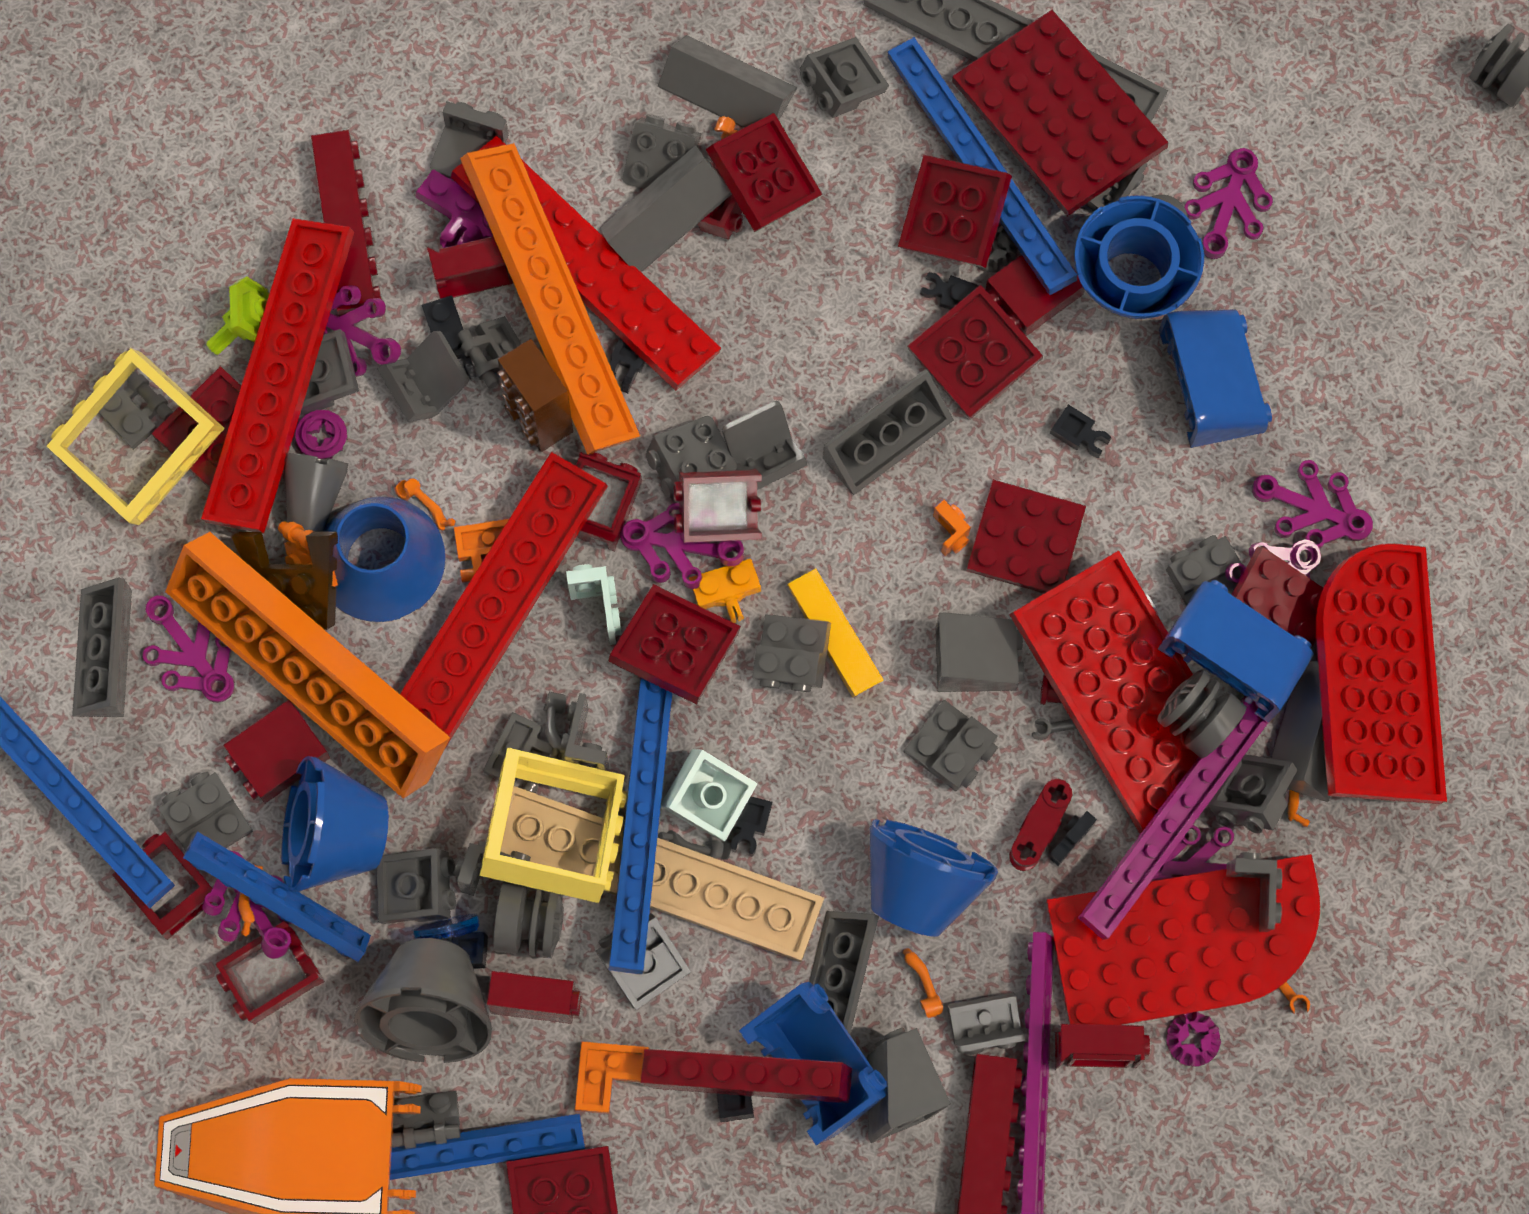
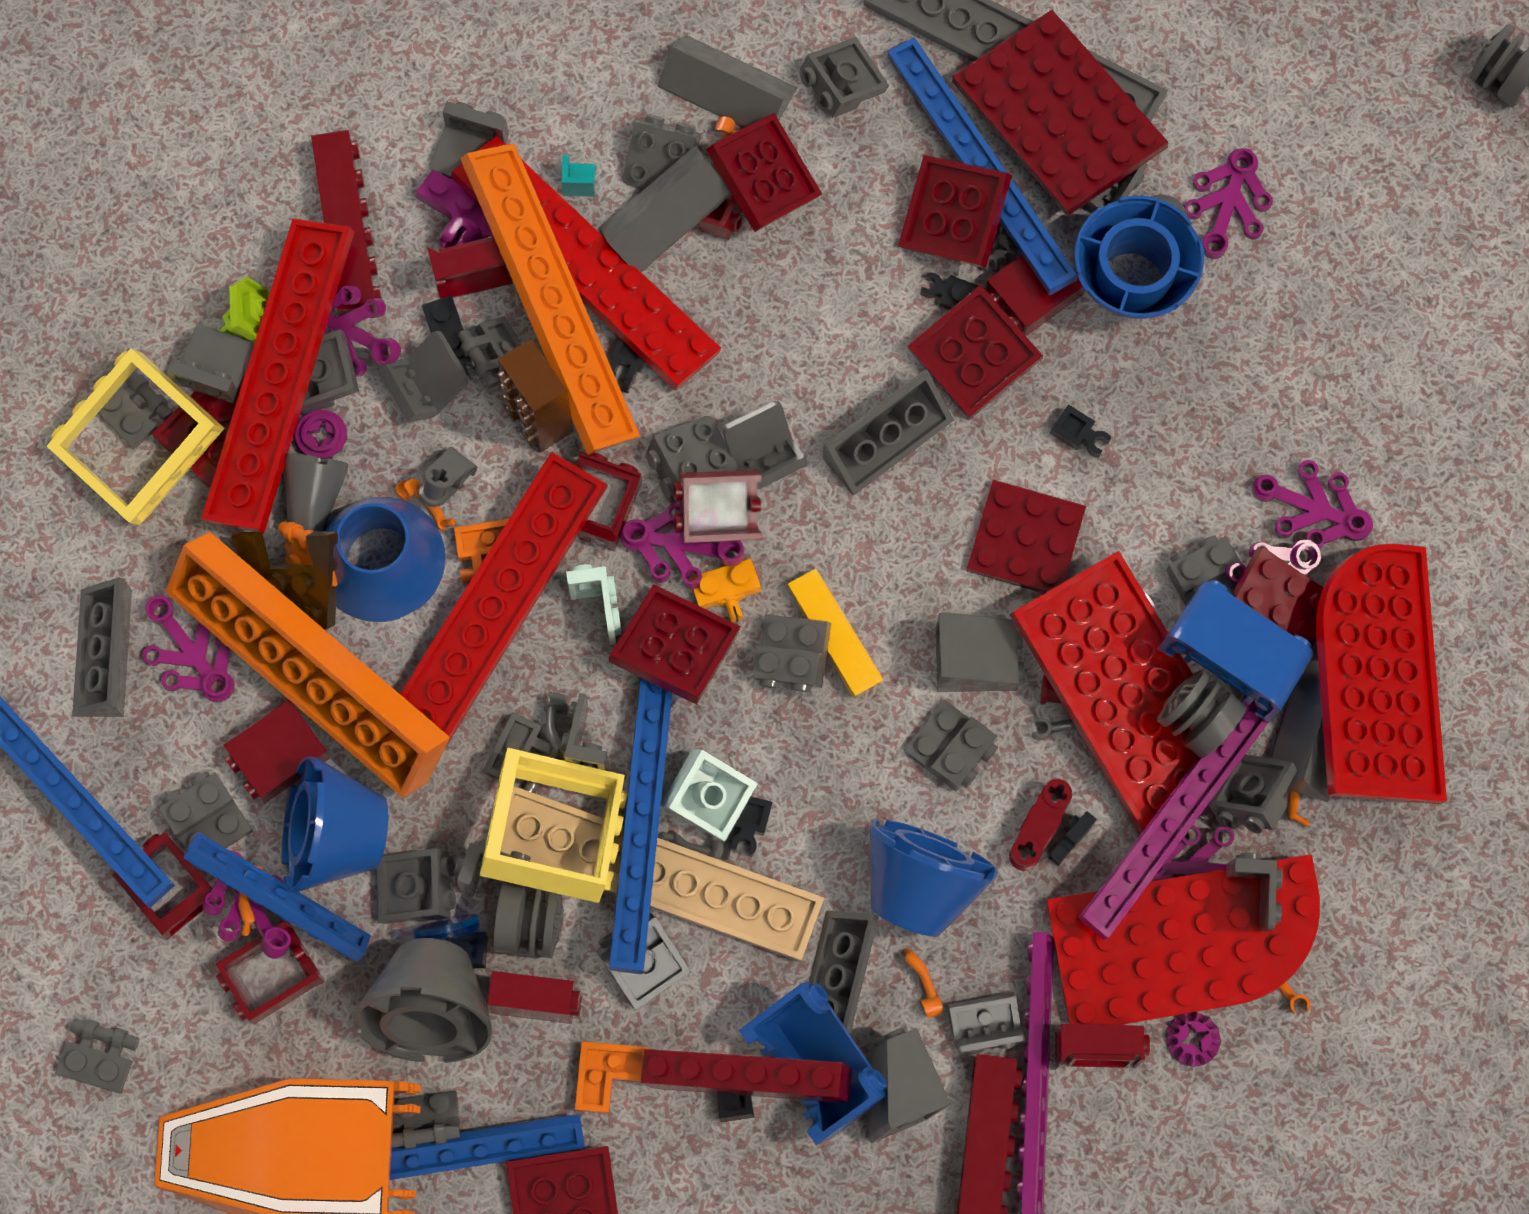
orange bracket [933,500,971,556] -> none
blue windscreen [1159,309,1272,448] -> none
none -> dark grey plate [55,1019,140,1094]
none -> dark grey bracket [167,324,254,404]
none -> dark grey piece [418,447,478,507]
none -> teal panel [562,154,596,197]

